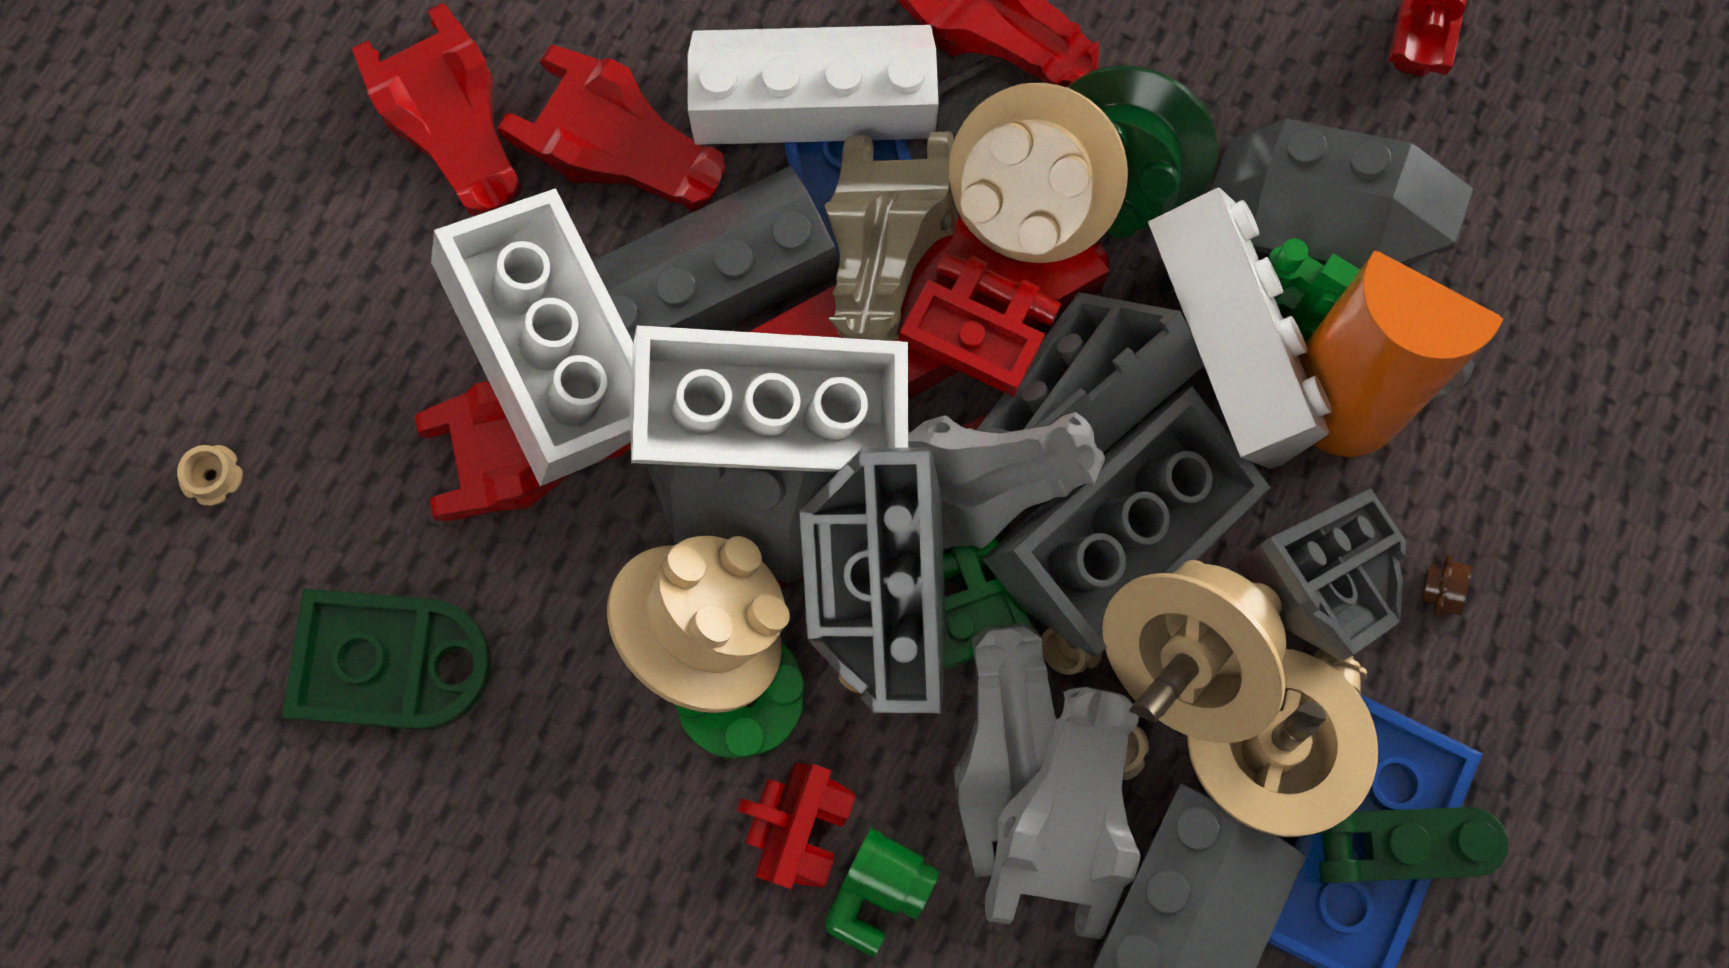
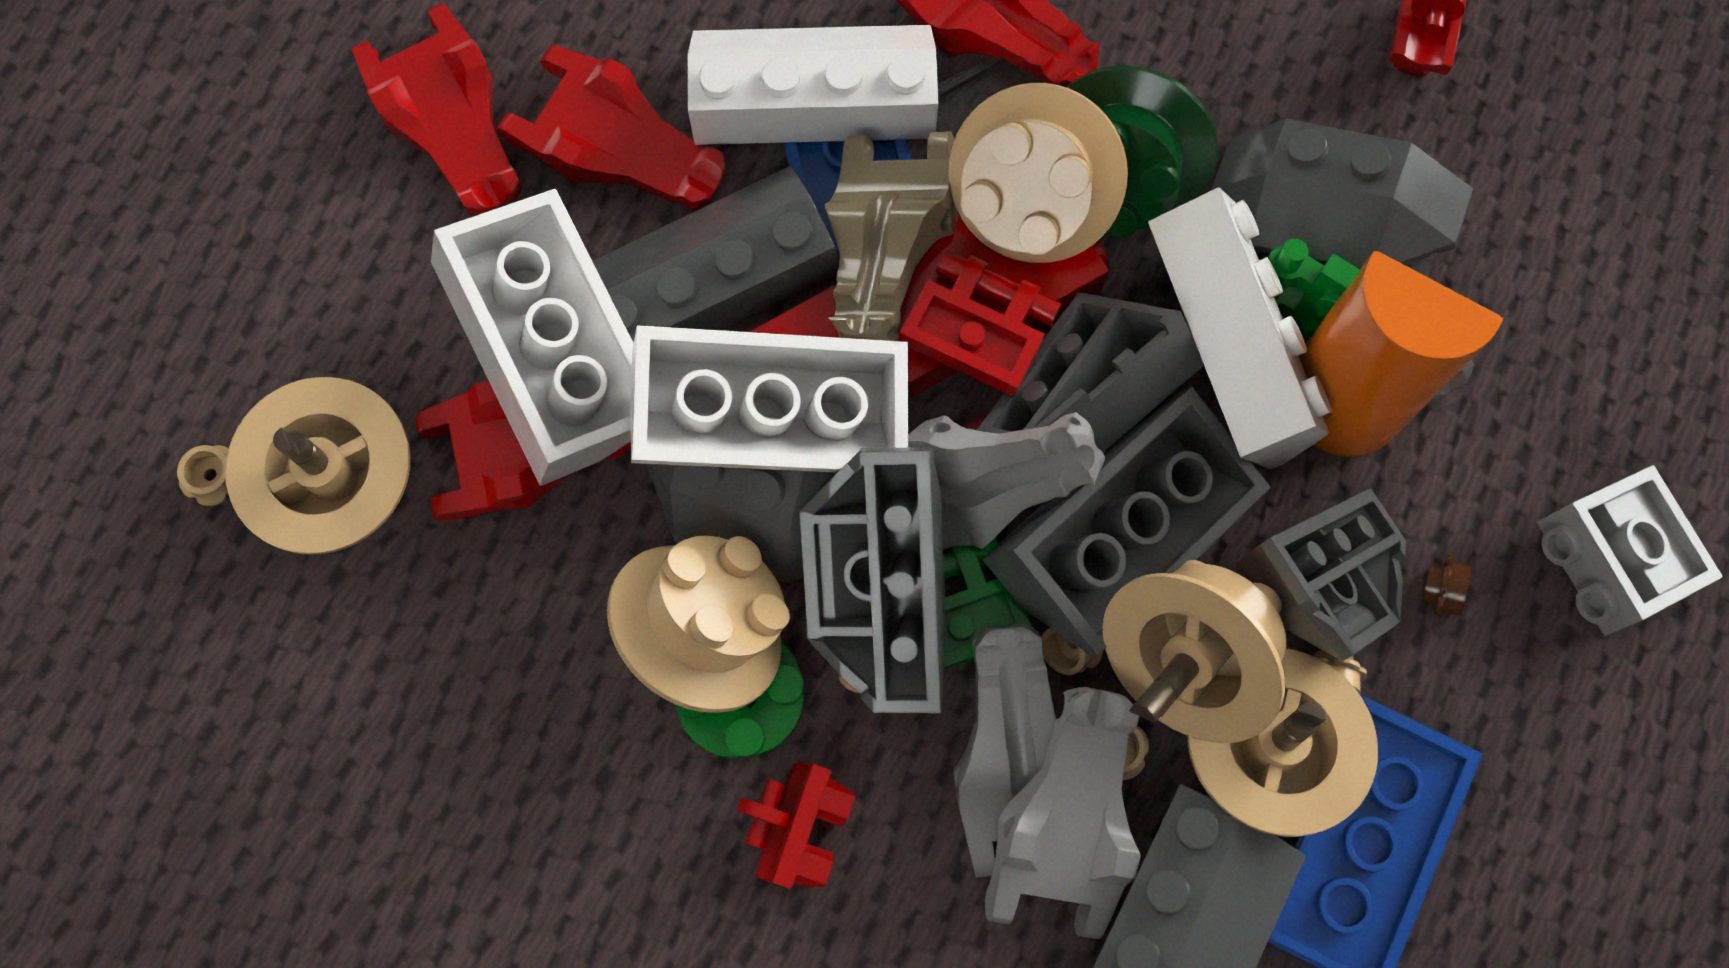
dark green tile [282,589,491,730] -> none
green piece [824,827,940,958] -> none
dark green plate [1315,807,1508,883] -> none
none -> tan piece [225,377,410,555]
none -> light grey plate [1537,465,1723,636]

